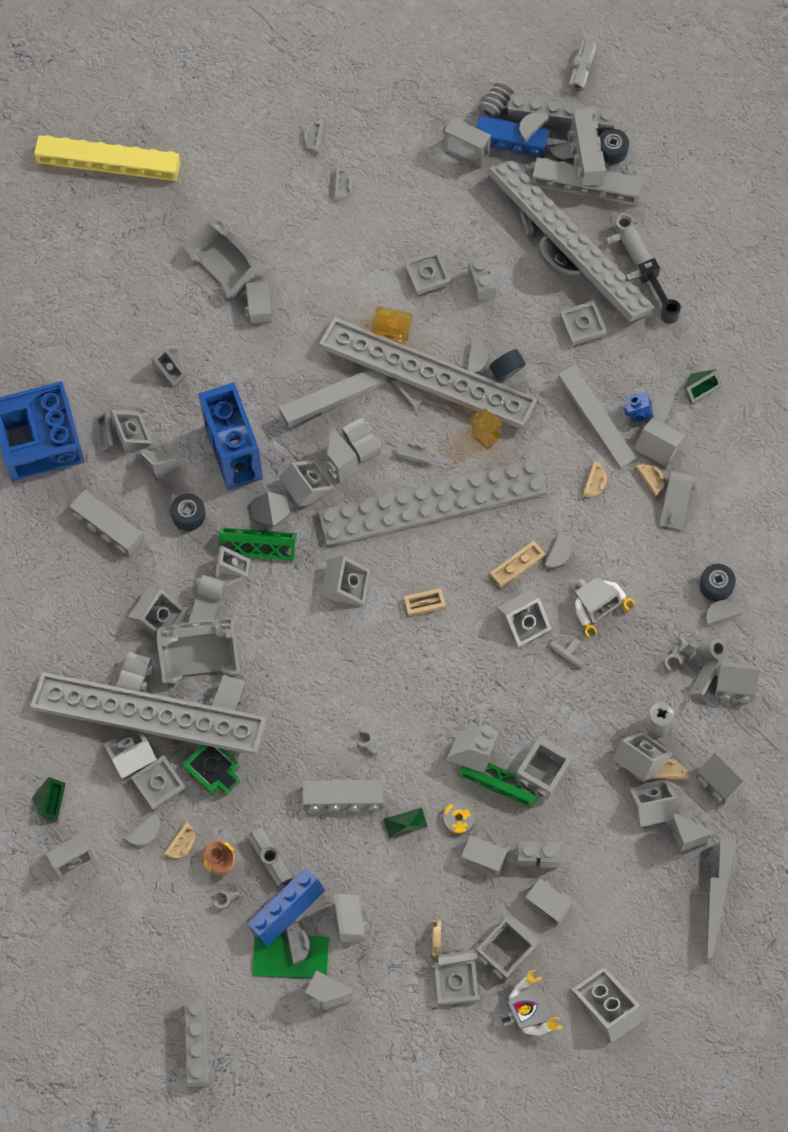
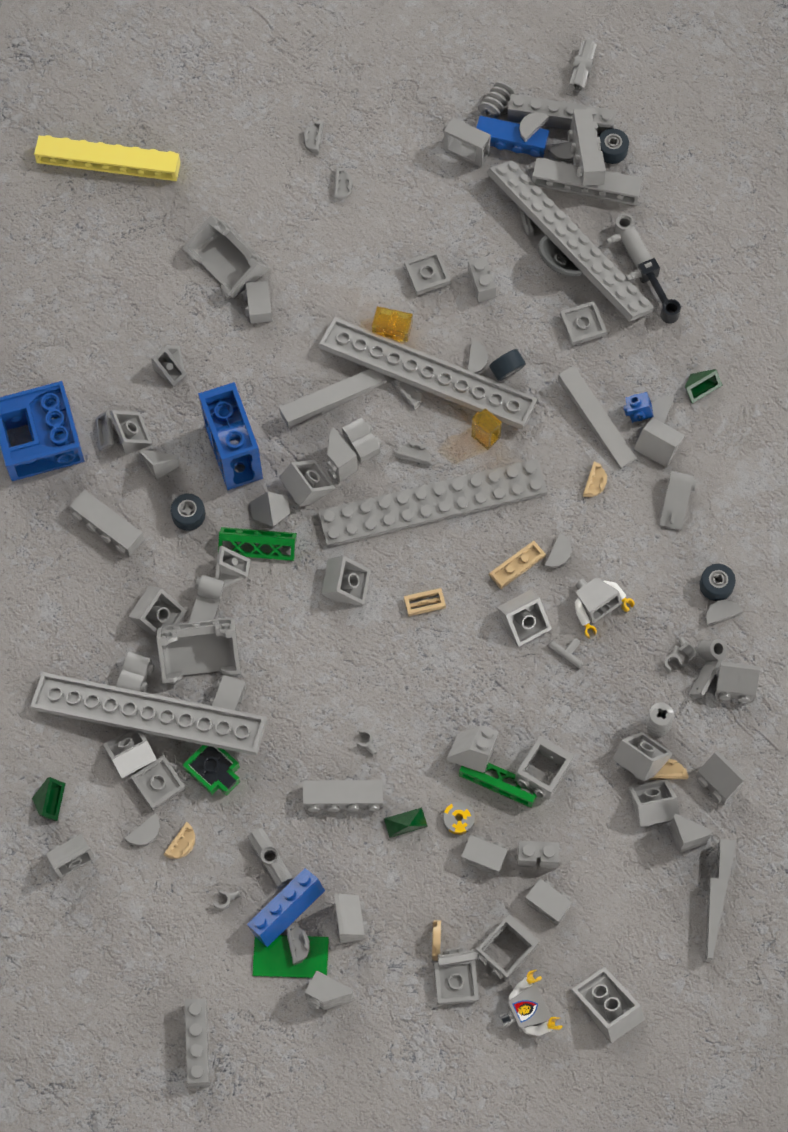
nougat hair [201,840,236,875] -> none
tan tile [635,463,664,498] -> none

